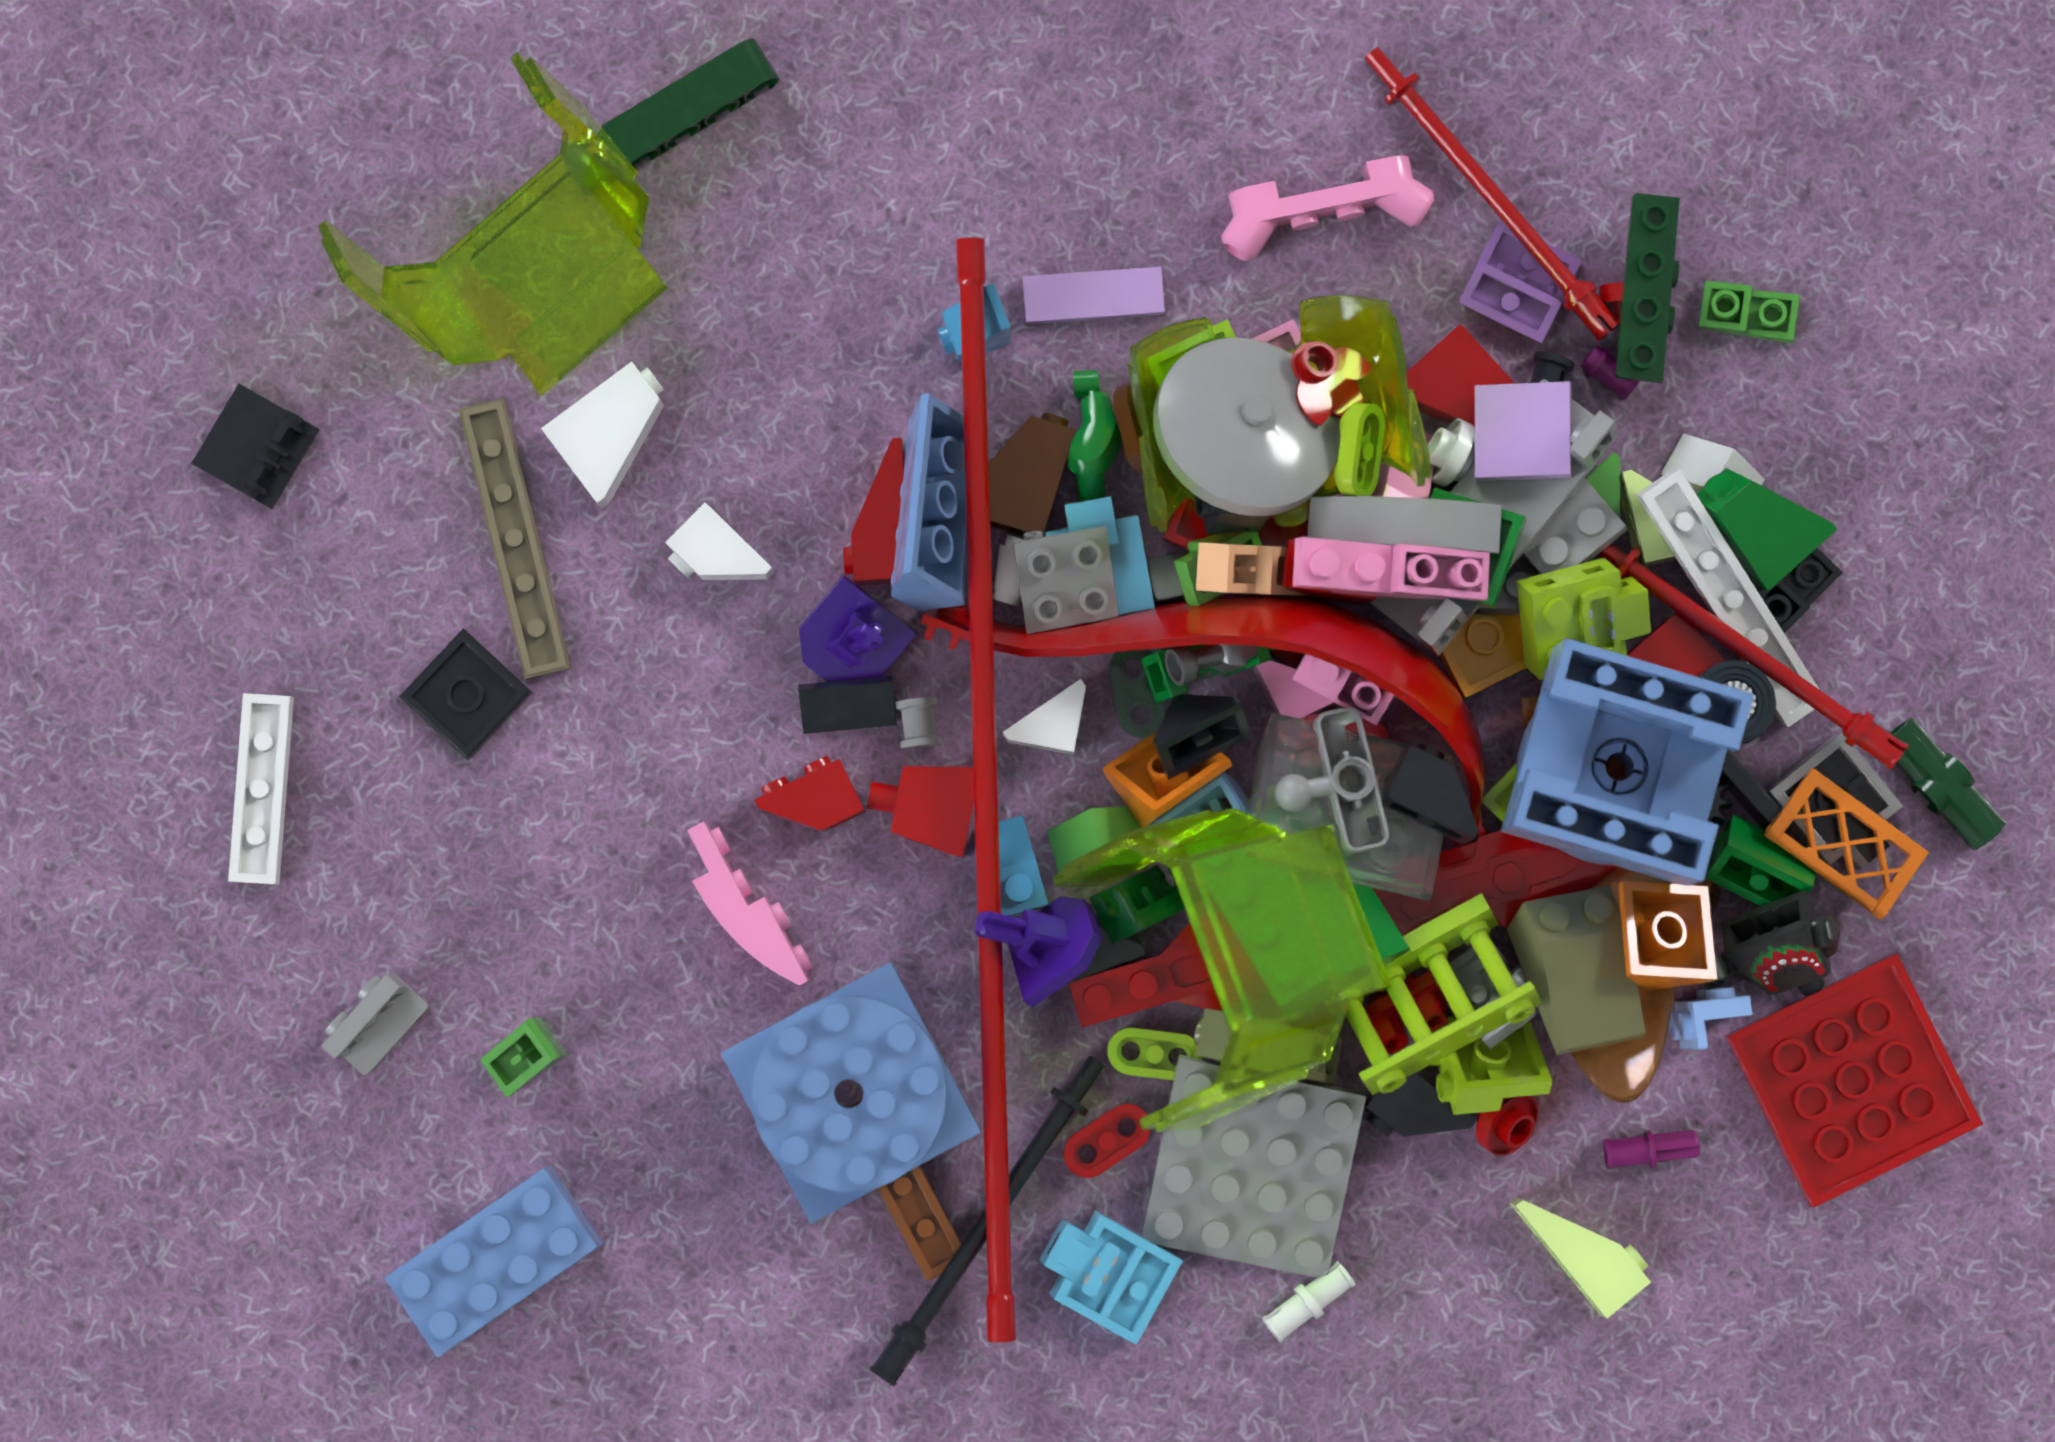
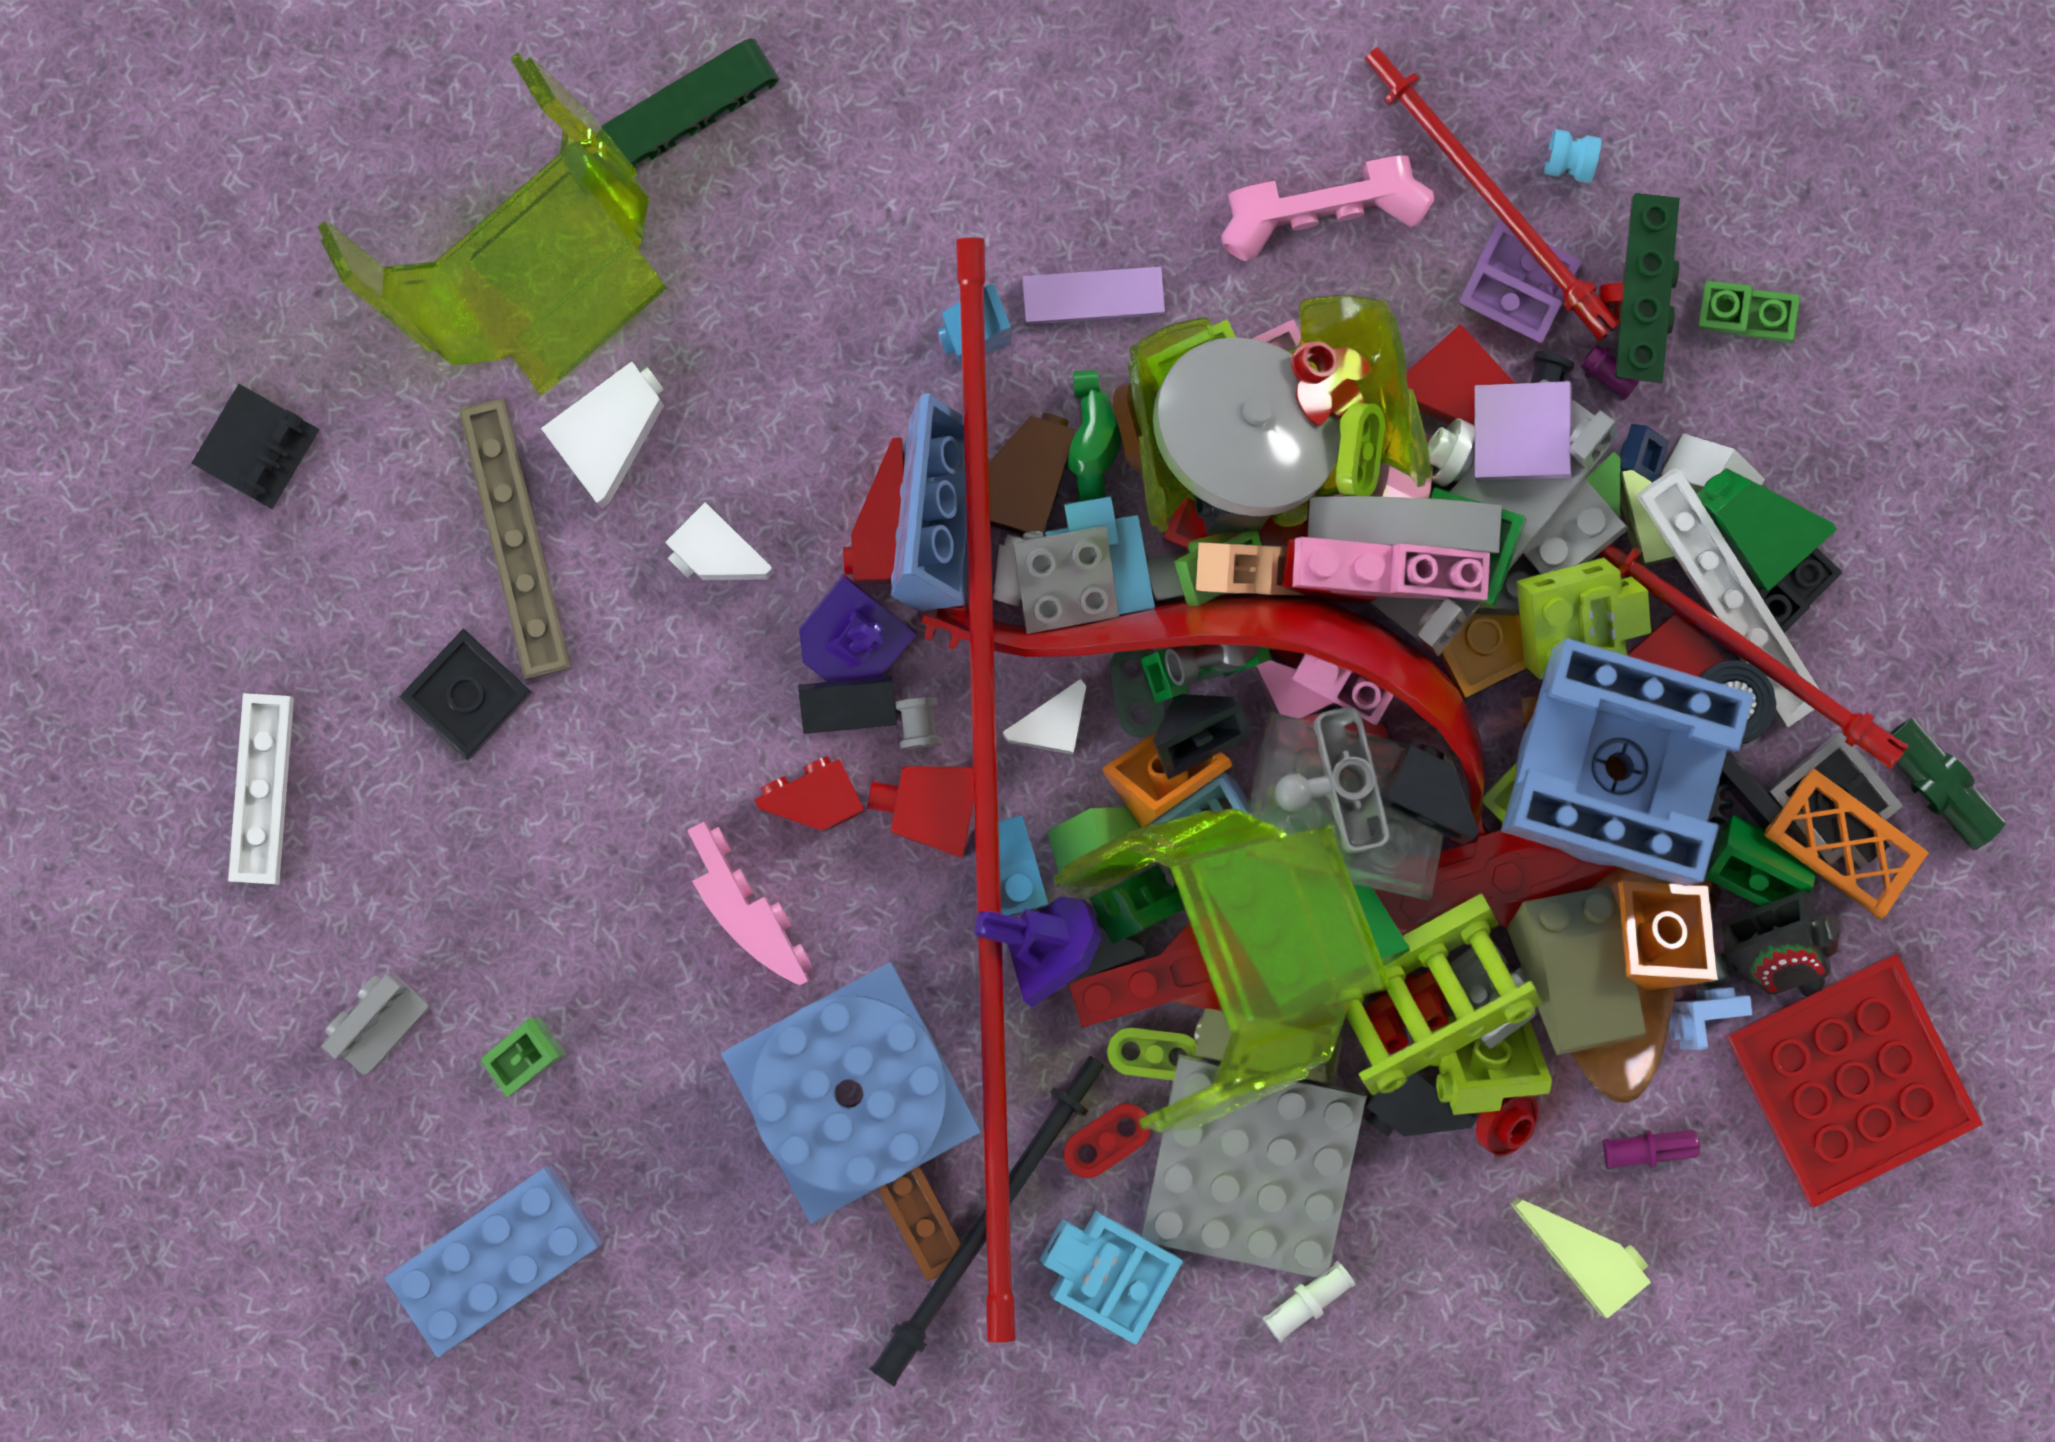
none -> medium azure wheel [1544,128,1601,184]
none -> dark blue plate [1620,424,1670,483]

